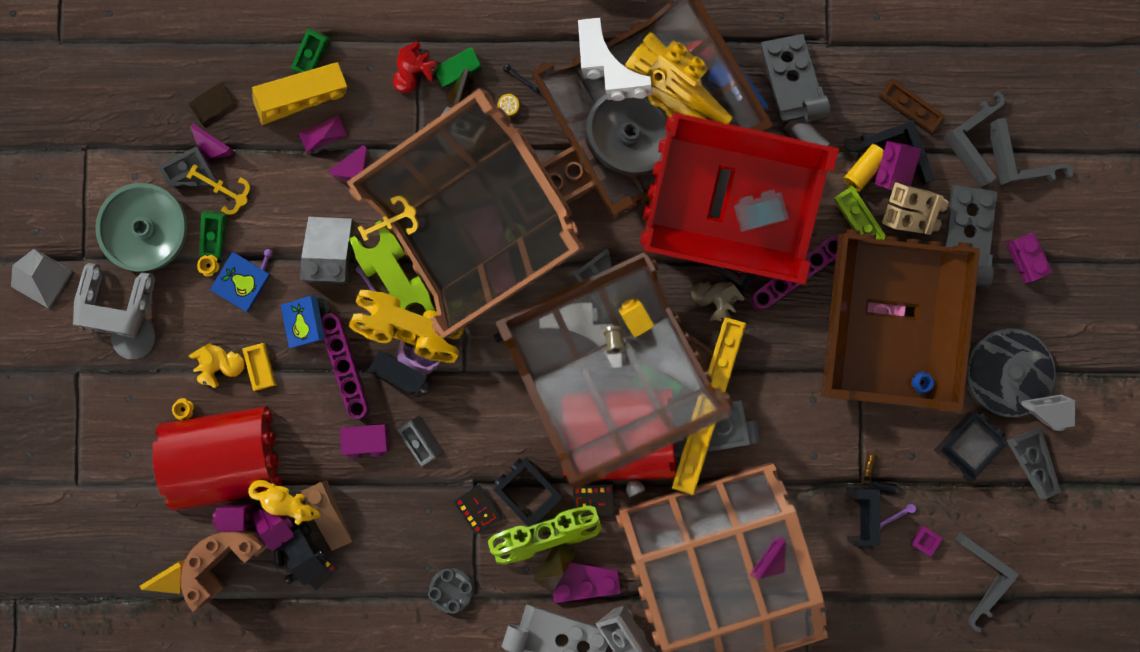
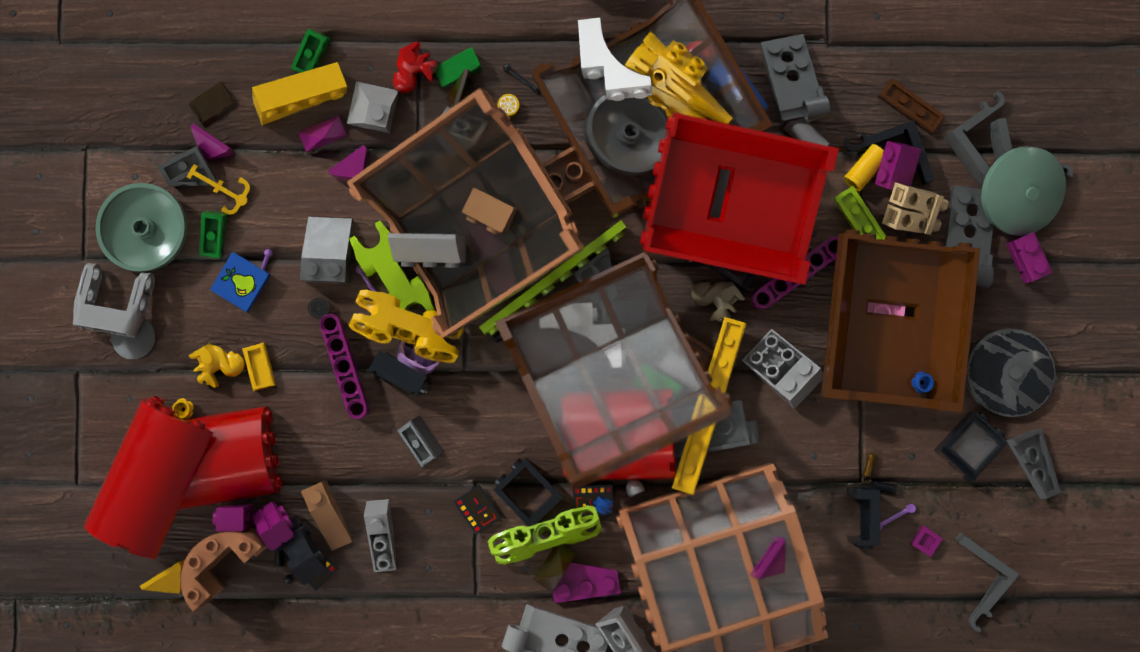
light grey slope [11,249,73,309] -> none
yellow plate [197,255,219,277] -> none
yellow animal [249,480,321,525] -> none
blue tile [281,295,325,348] -> none
magenta brick [340,424,390,459] -> none
yellow piece [358,195,419,241] -> none
dark grey dish [428,568,473,614] -> none
dark tan bush [602,326,627,354] -> none
yellow brick [617,298,654,338] -> none
clear light blue brick [734,190,788,232] -> none
light grey slope [1022,394,1075,431] -> none
none -> red cylinder [84,395,214,559]
none -> light grey slope [347,81,399,133]
none -> light grey slope [364,499,397,572]
none -> light grey slope [388,233,466,268]
none -> medium nougat brick [462,188,518,235]
none -> lime plate [479,220,626,336]
none -> blue plate [593,496,614,515]
none -> light grey slope [742,329,823,409]
none -> sand green dish [981,146,1066,236]

